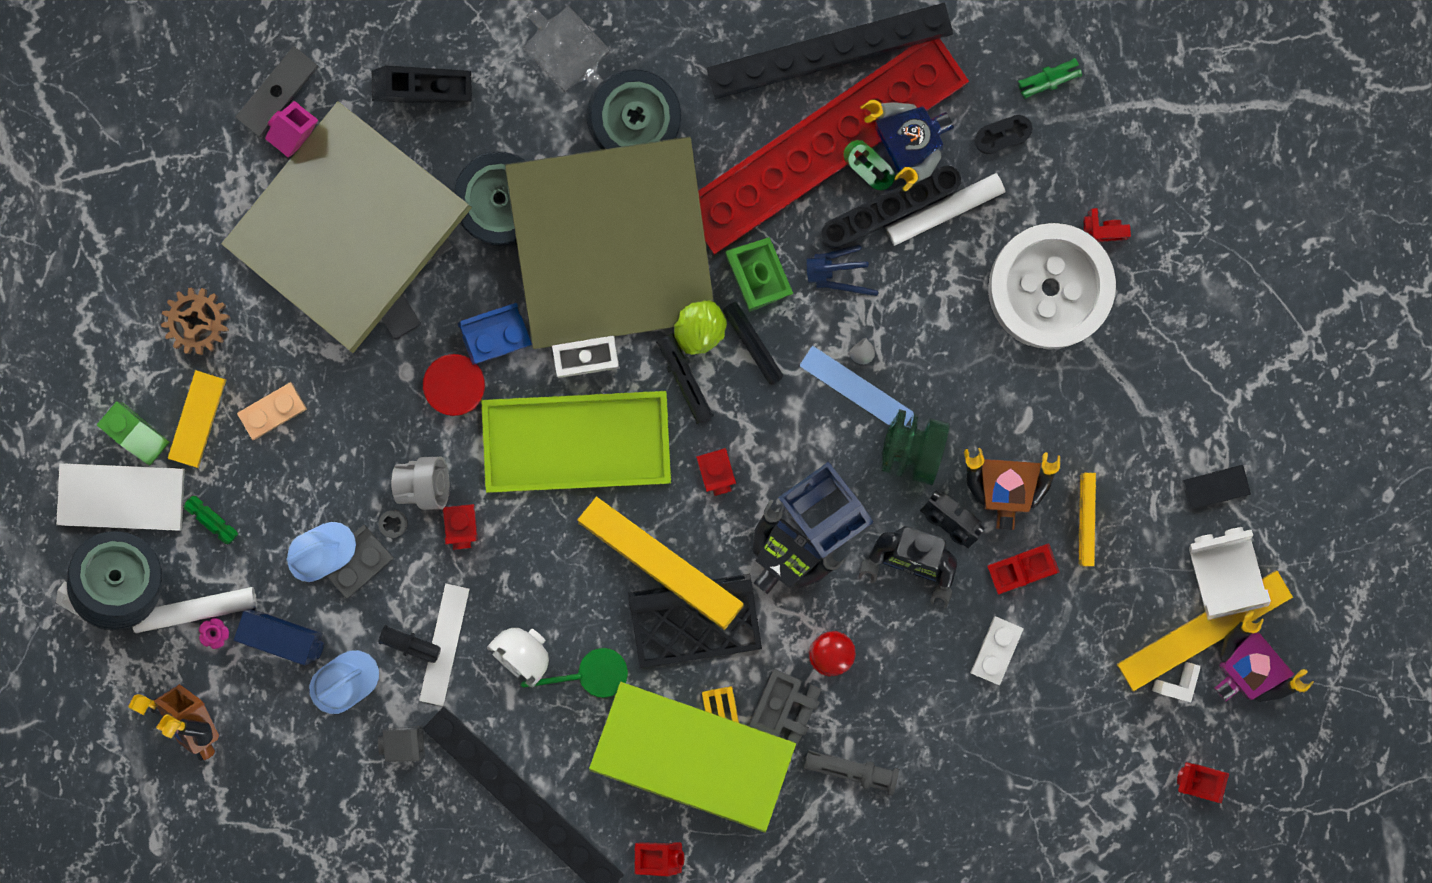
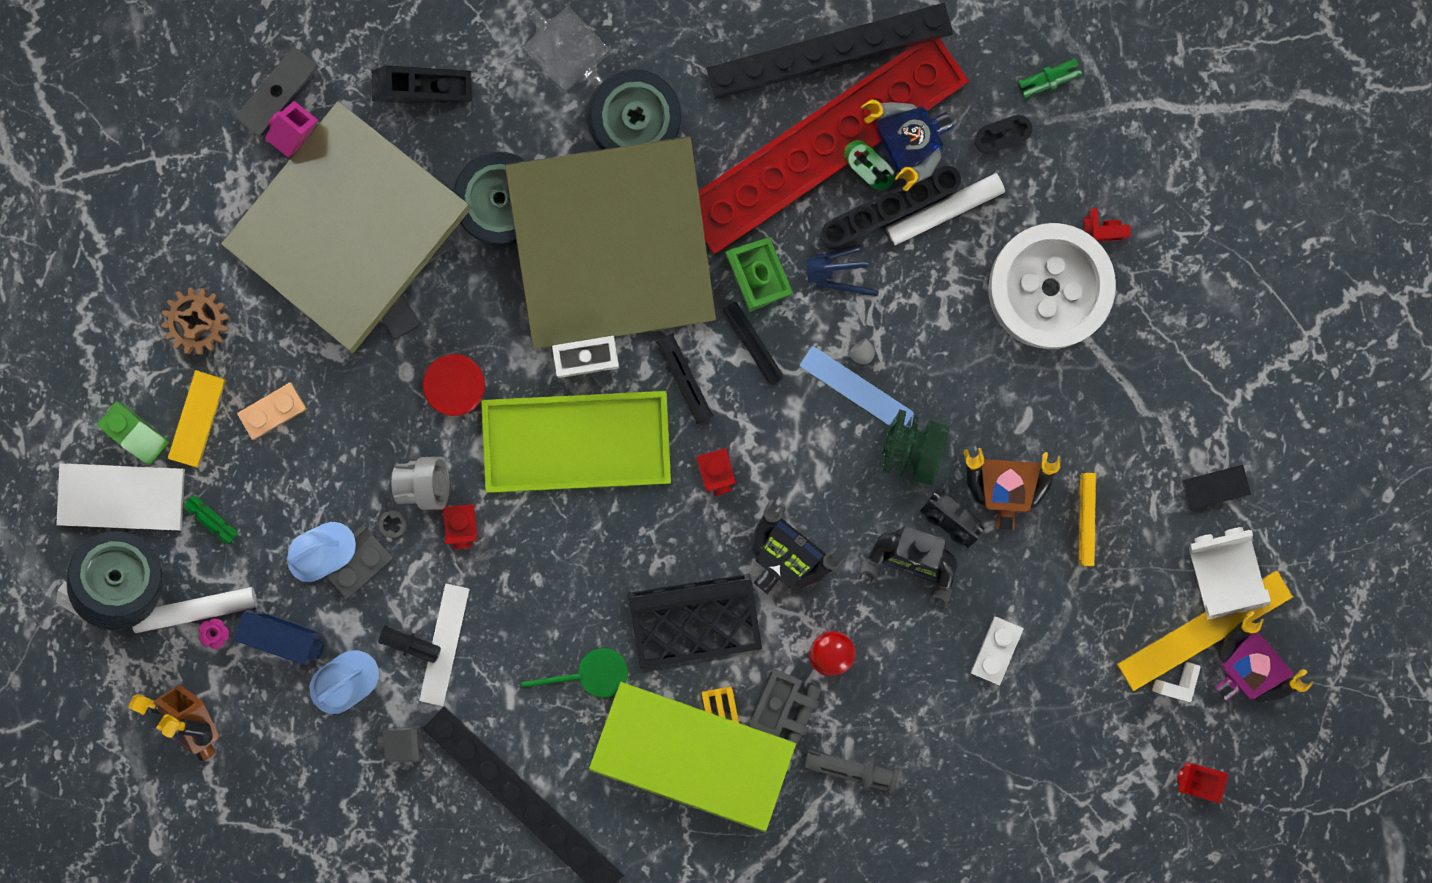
blue plate [457,303,532,365] -> none
white cylinder [487,628,549,688] -> none
yellow tile [577,496,744,630] -> none
red bracket [635,842,685,876] -> none
lime hair [674,300,727,355] -> none
dark blue window [778,461,873,558] -> none
red slope [987,543,1060,594] -> none

